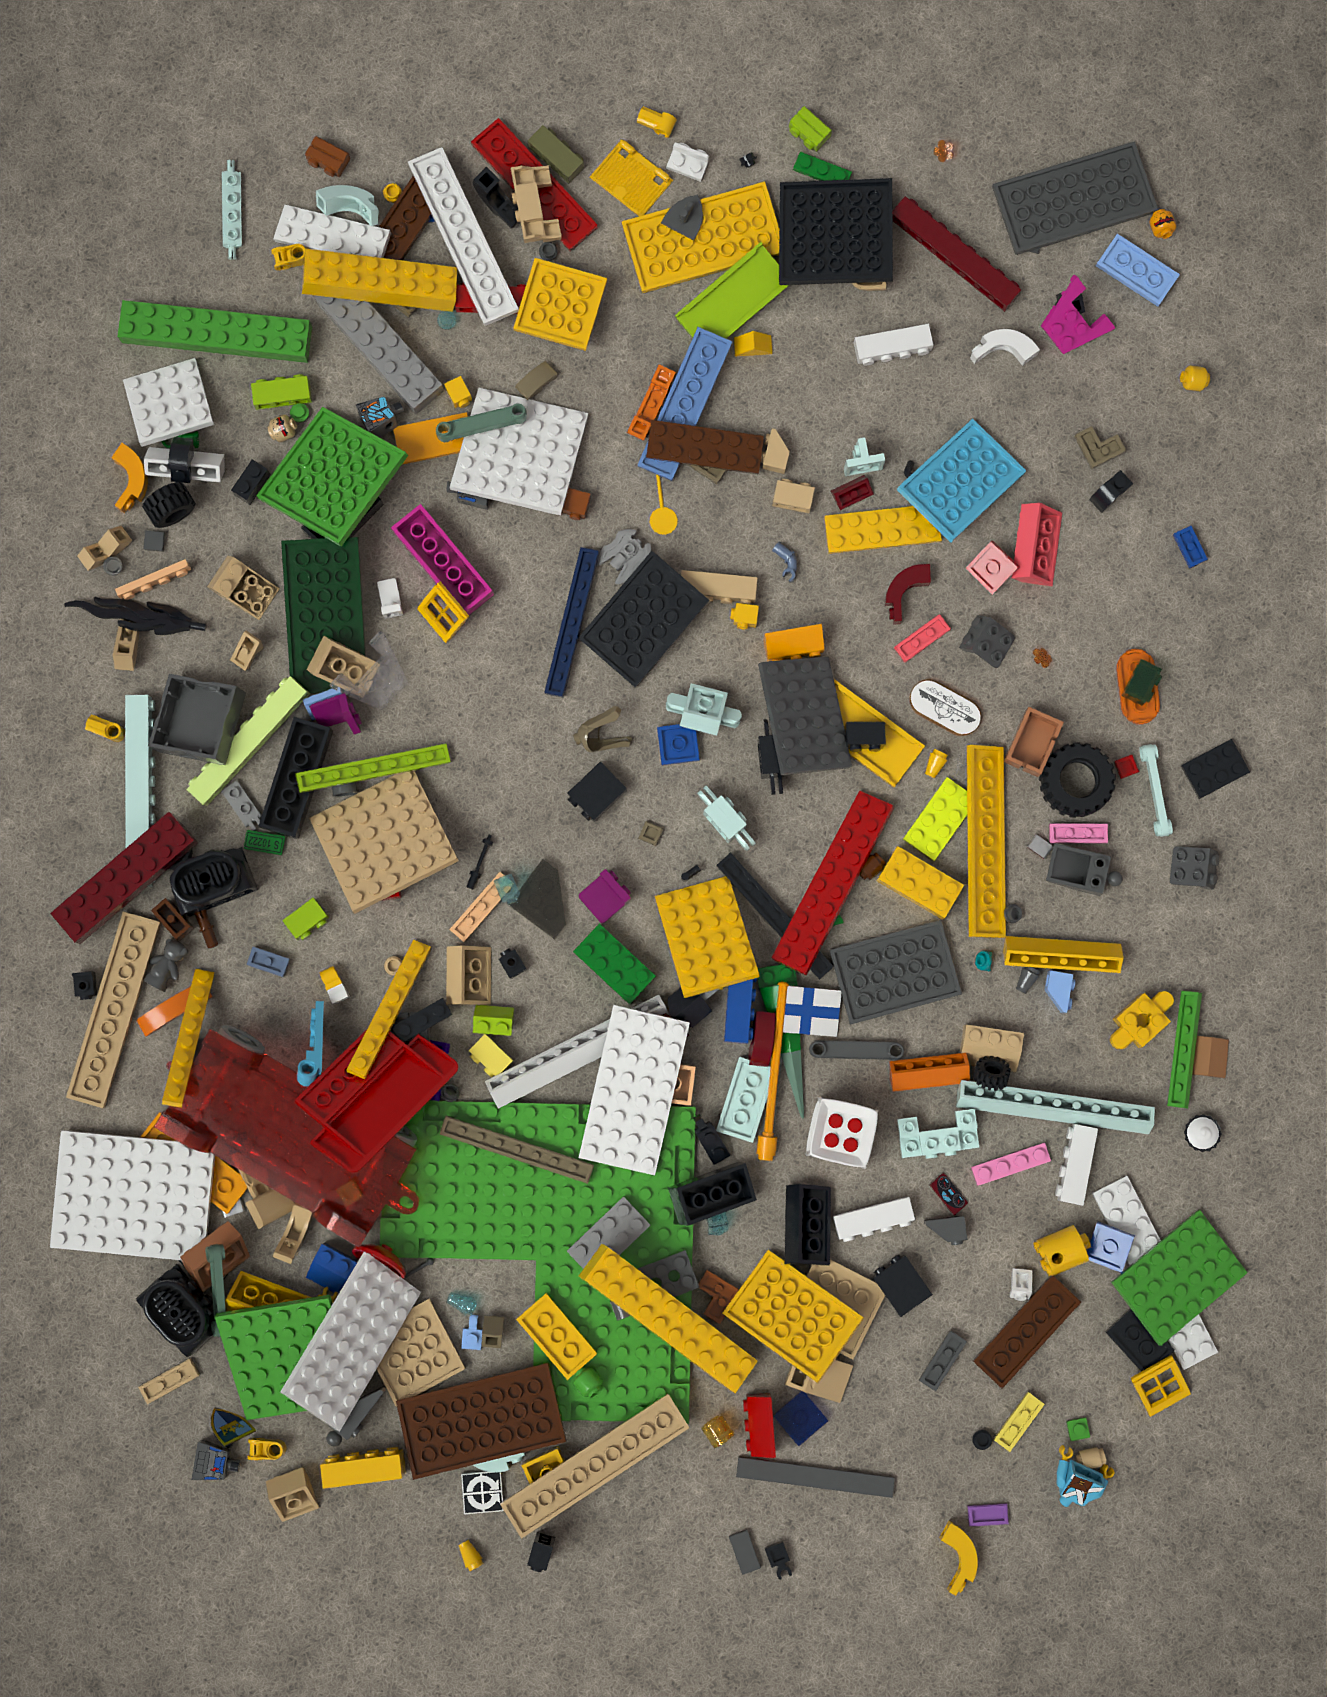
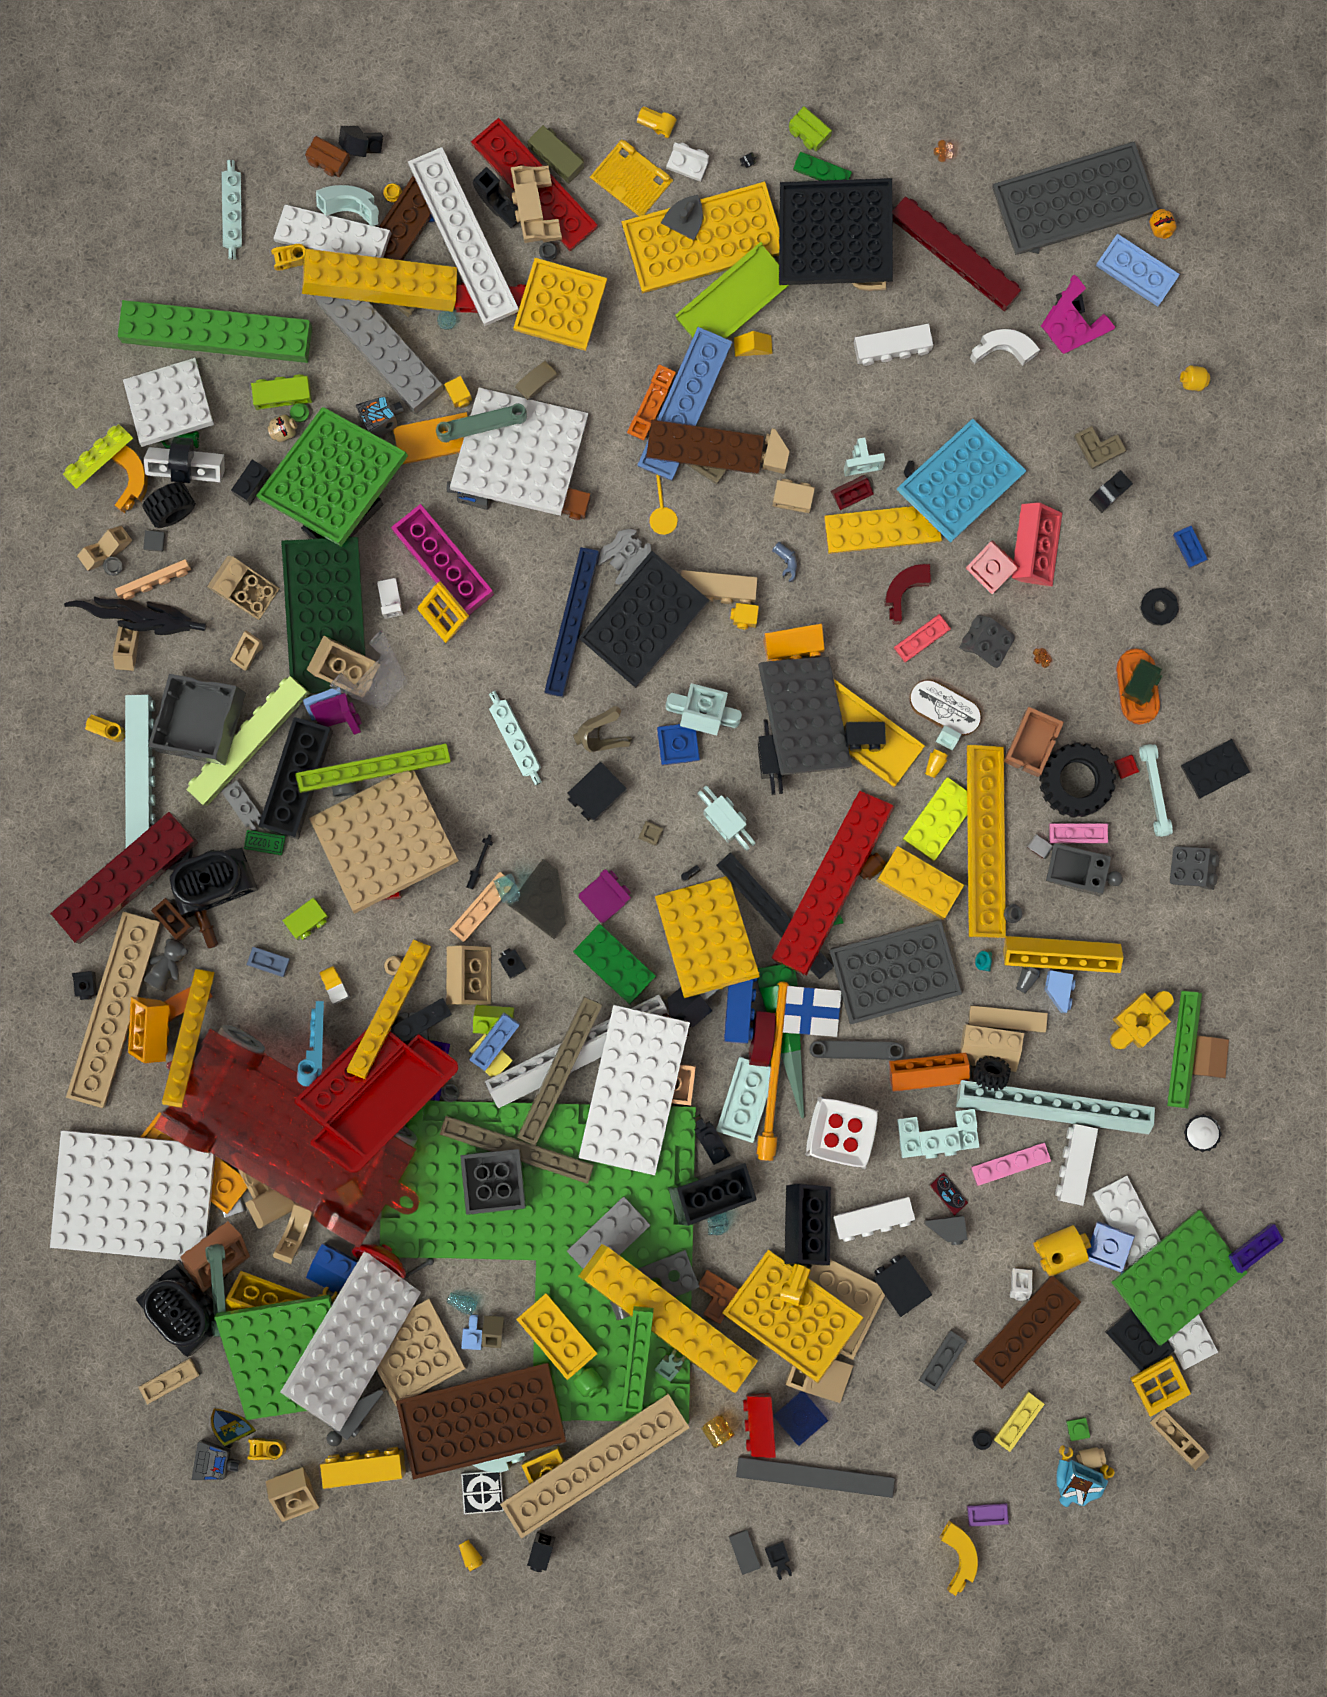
none -> neon yellow plate [63,424,133,489]
none -> light orange slope [128,997,170,1063]
none -> black brick [338,126,383,157]
none -> dark grey slope [460,1149,526,1215]
none -> medium blue plate [469,1013,520,1071]
none -> light aqua plate [489,691,542,785]
none -> dark tan plate [517,996,602,1145]
none -> bright green plate [622,1306,654,1413]
none -> sand green plate [654,1349,686,1381]
none -> yellow piece [780,1264,811,1307]
none -> light aqua plate [936,725,961,750]
none -> tan tile [968,1006,1048,1033]
none -> black tile [1140,588,1179,626]
none -> tan slope [1150,1410,1209,1471]
none -> dark purple plate [1228,1224,1284,1273]

